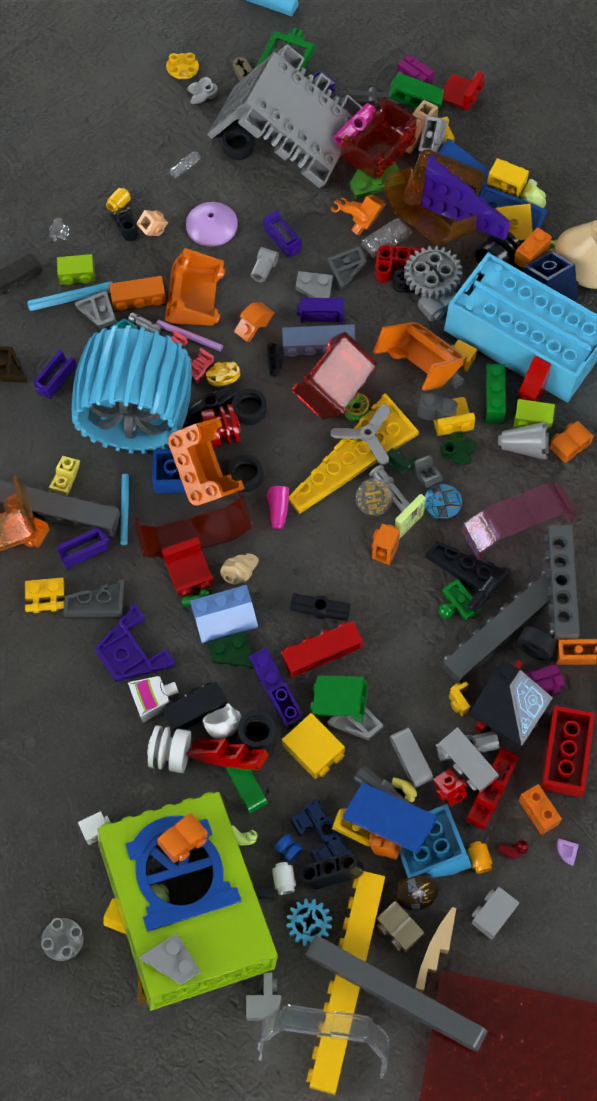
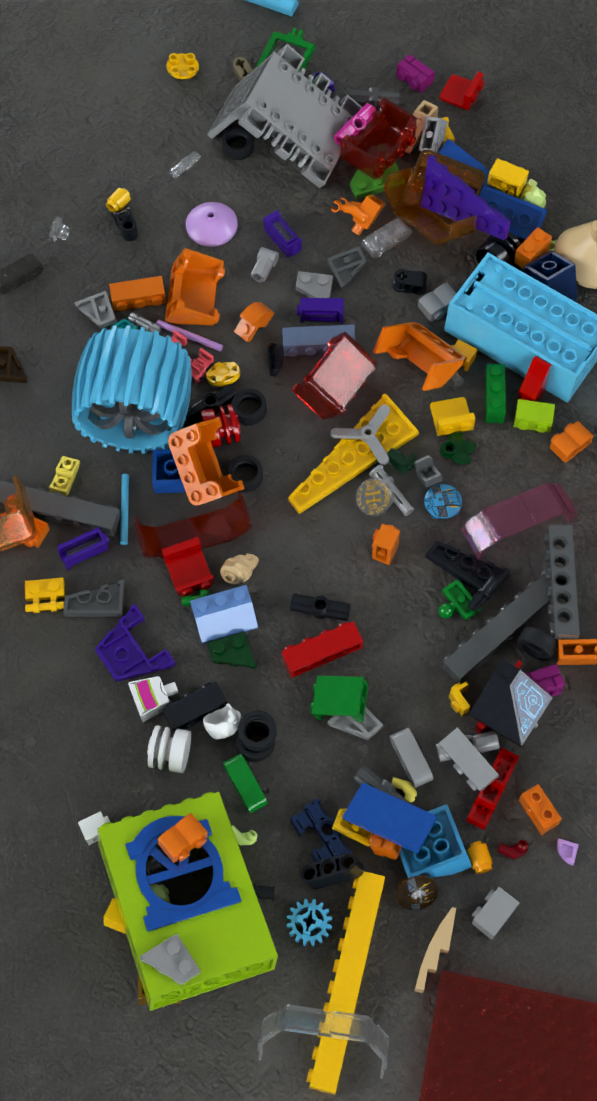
medium azure axle [28,281,113,311] -> none
dark purple window [33,350,77,399] -> none
light grey dish [41,918,84,961] -> none
lime brick [57,254,95,285] -> none
light nougat brick [136,210,168,236] -> none
red slope [186,738,269,769] -> none
light grey plate [187,77,218,104] -> none
light grey brick [246,973,282,1021] -> none
dark purple slope [249,647,304,727] -> none
dark pink piece [266,486,289,529] -> none
white brick [272,862,296,895] -> none
blue wheel [274,833,303,863] -> none
yellow brick [282,713,345,780] -> none
dark grey beam [305,935,488,1052] -> none
bright green wheel [343,392,369,422] -> none
red beam [375,245,436,283] -> none
dark tan brick [376,901,424,953] -> none
green brick [389,72,444,110] -> none
yellowish green tile [395,494,426,539] -> none
light grey gear [404,246,462,299] -> none
dark grey brick [417,393,458,421] -> none
red brick [433,769,467,807] -> none
yellow plate [495,204,533,241] -> none
light grey cone [498,422,550,459] -> none
red brick [540,706,595,798] -> none

